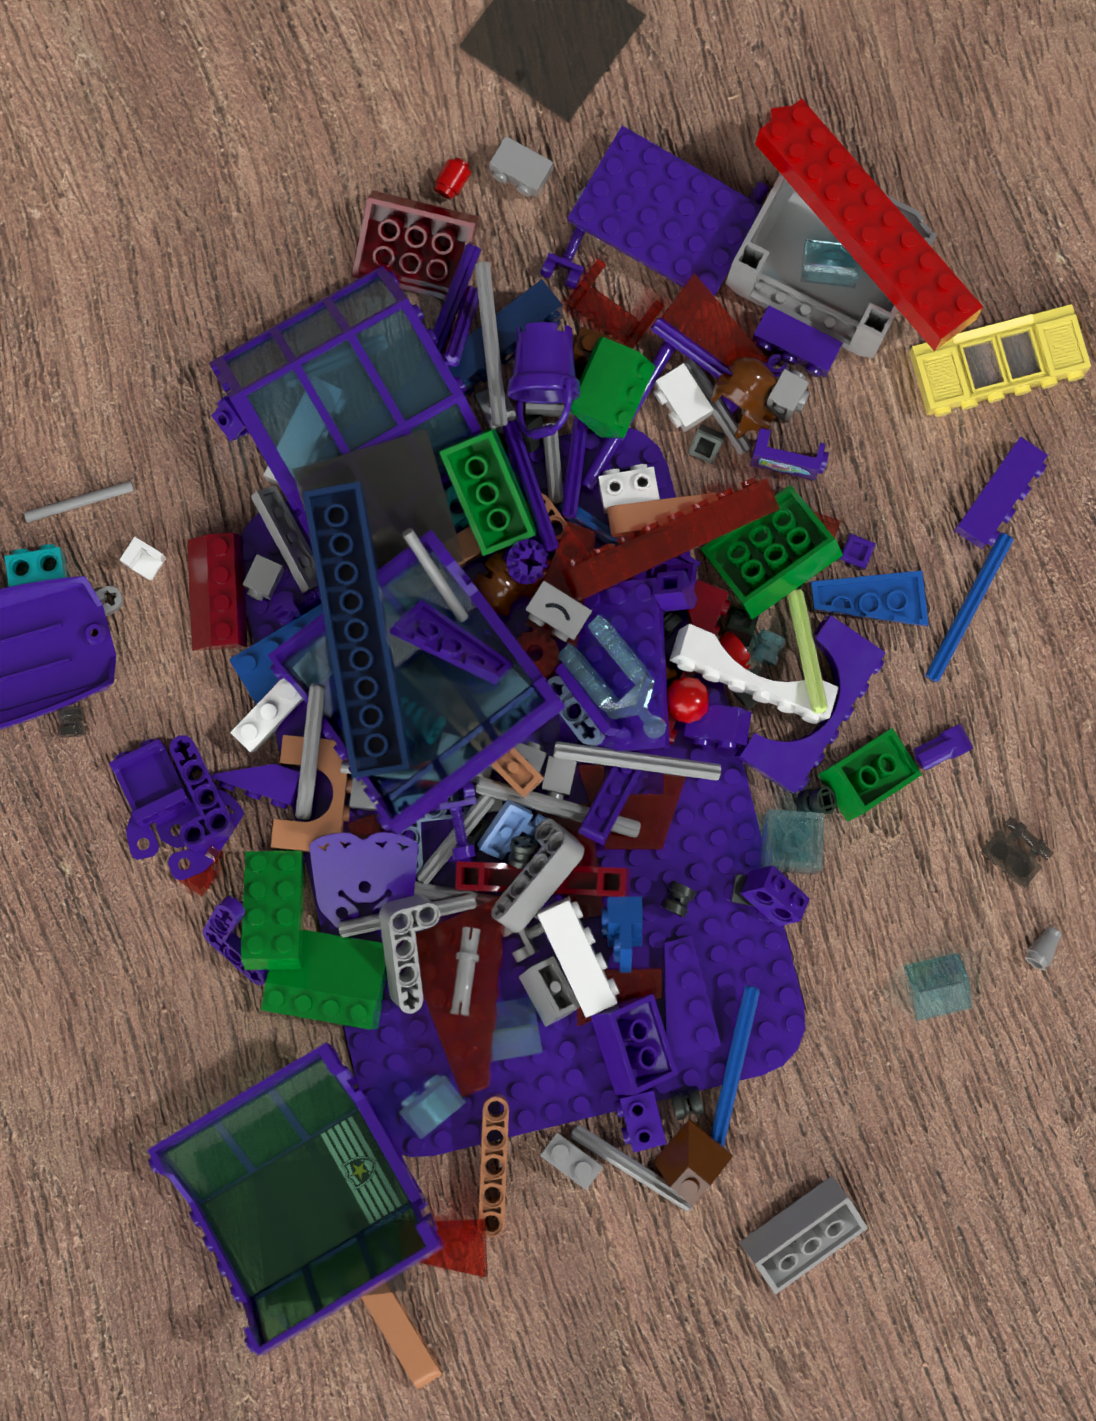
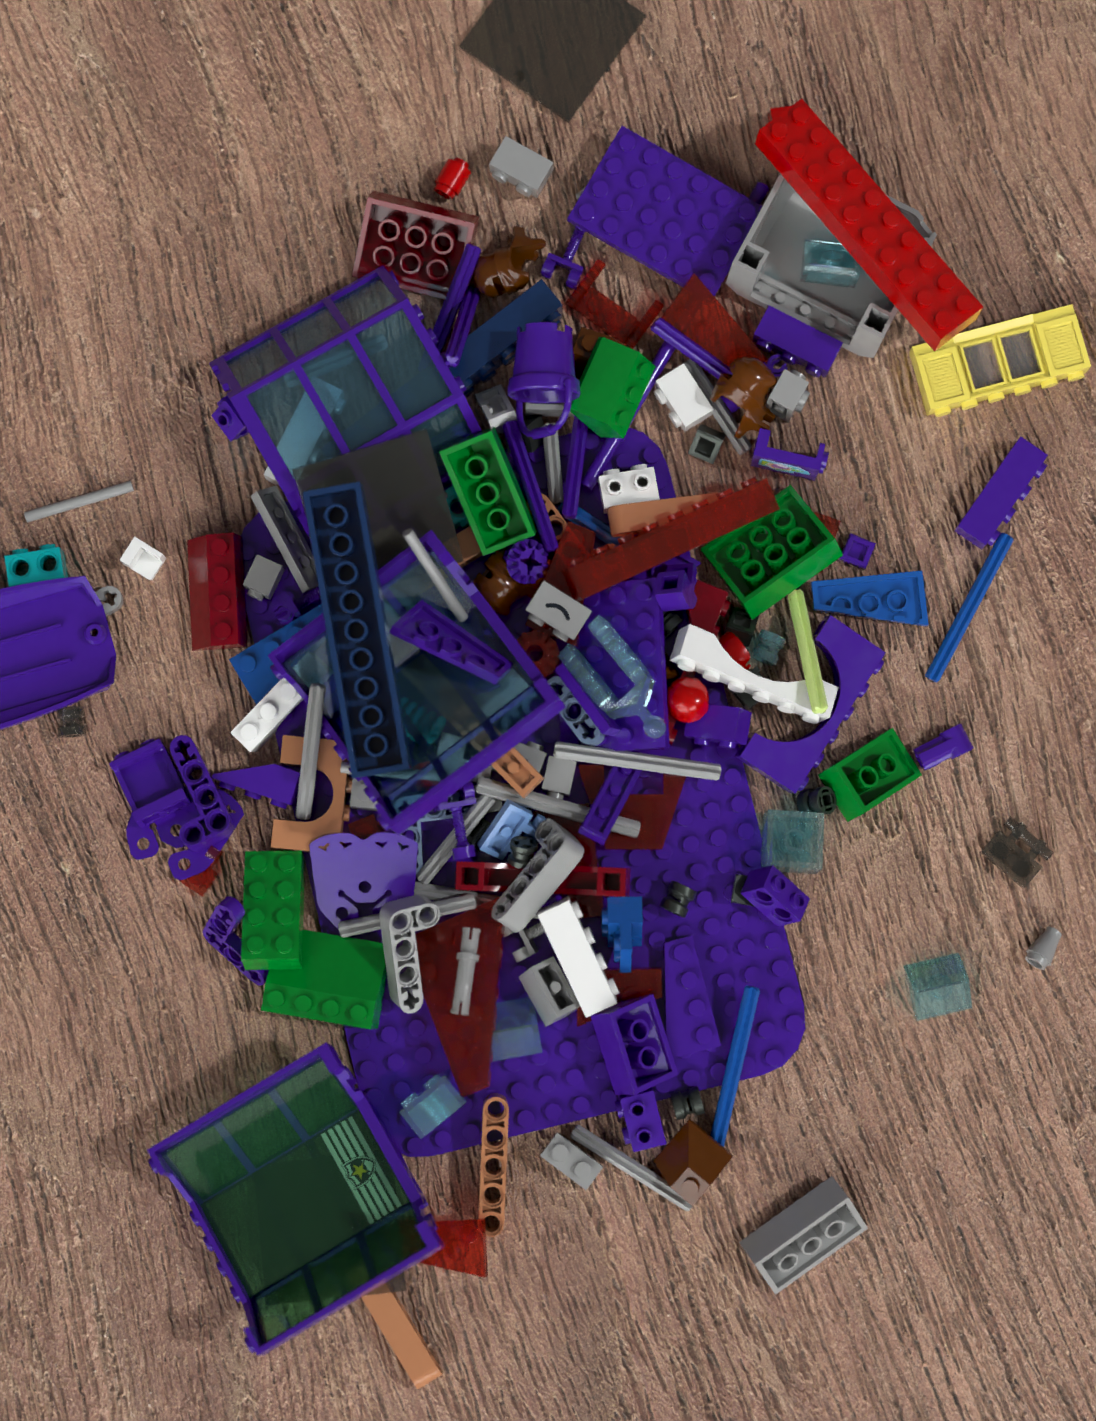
light grey axle [475,262,508,427] -> none
none -> reddish brown piece [473,226,546,298]

